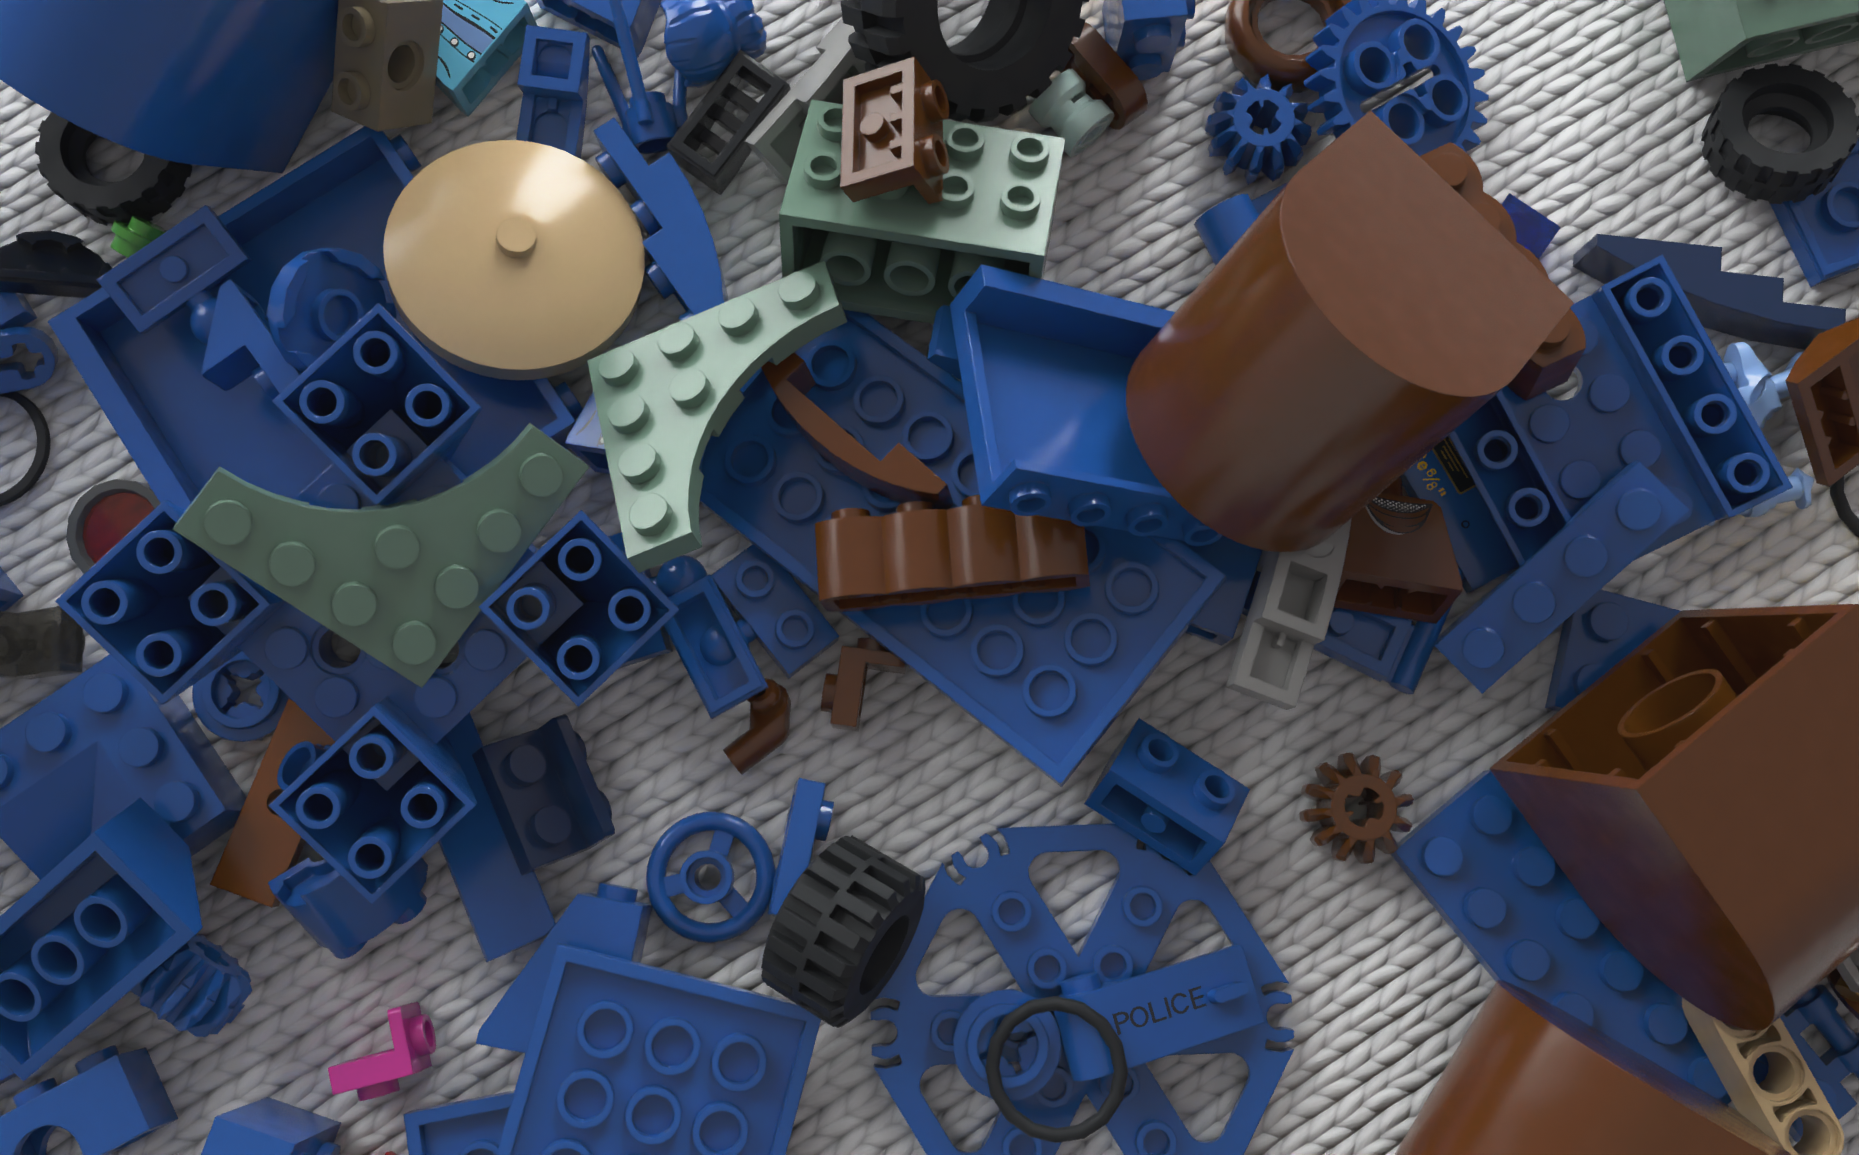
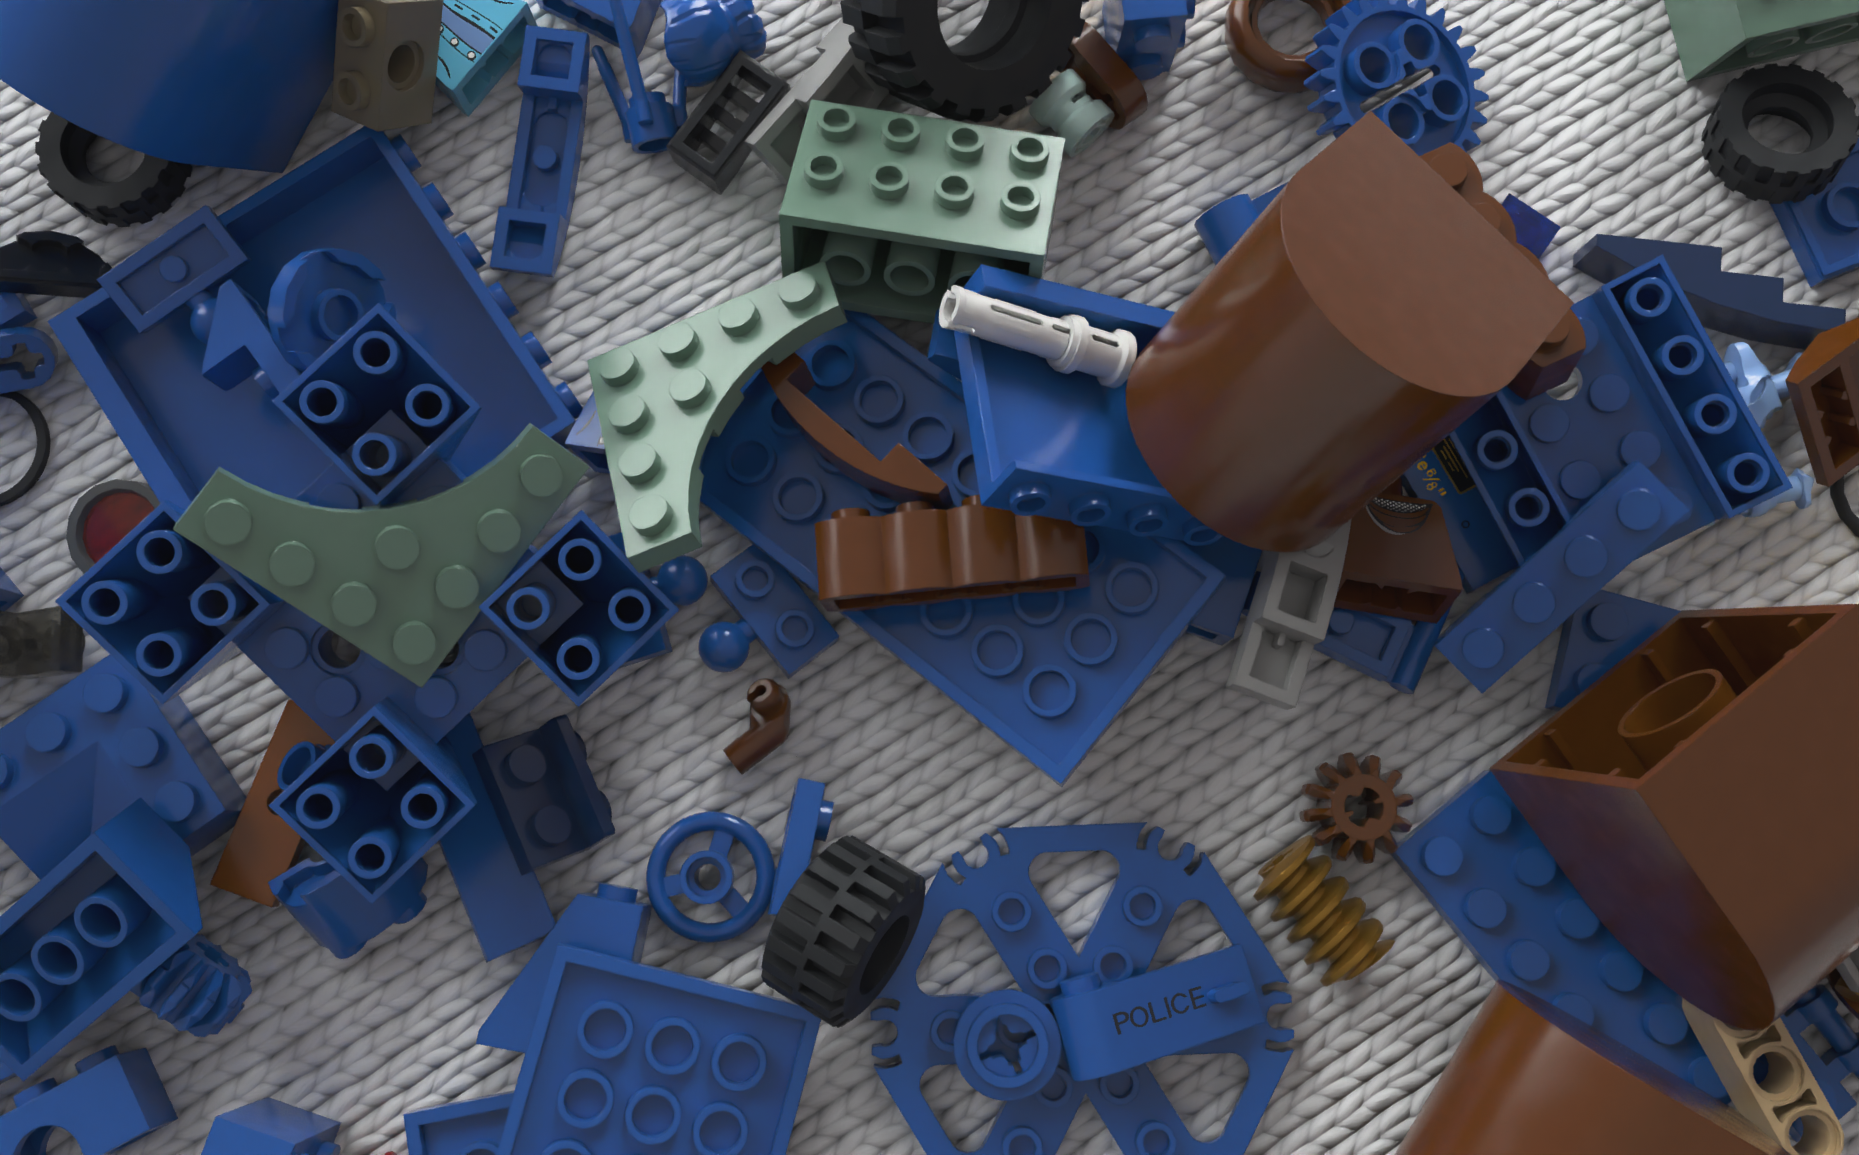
bright green plate [110,215,167,257] -> none
blue gear [192,651,292,742] -> none
dark pink bracket [328,1002,436,1101] -> none
tan dish [383,140,645,380] -> none
blue slope [594,117,728,321] -> none
blue tile [664,574,769,719] -> none
reddish brown bracket [821,638,906,732] -> none
reddish brown bracket [840,56,949,205] -> none
black piece [985,996,1128,1143] -> none
blue brick [1084,718,1250,876] -> none
blue gear [1205,74,1312,185] -> none
none -> white pin [939,285,1137,388]
none -> pearl gold piece [1253,835,1395,986]

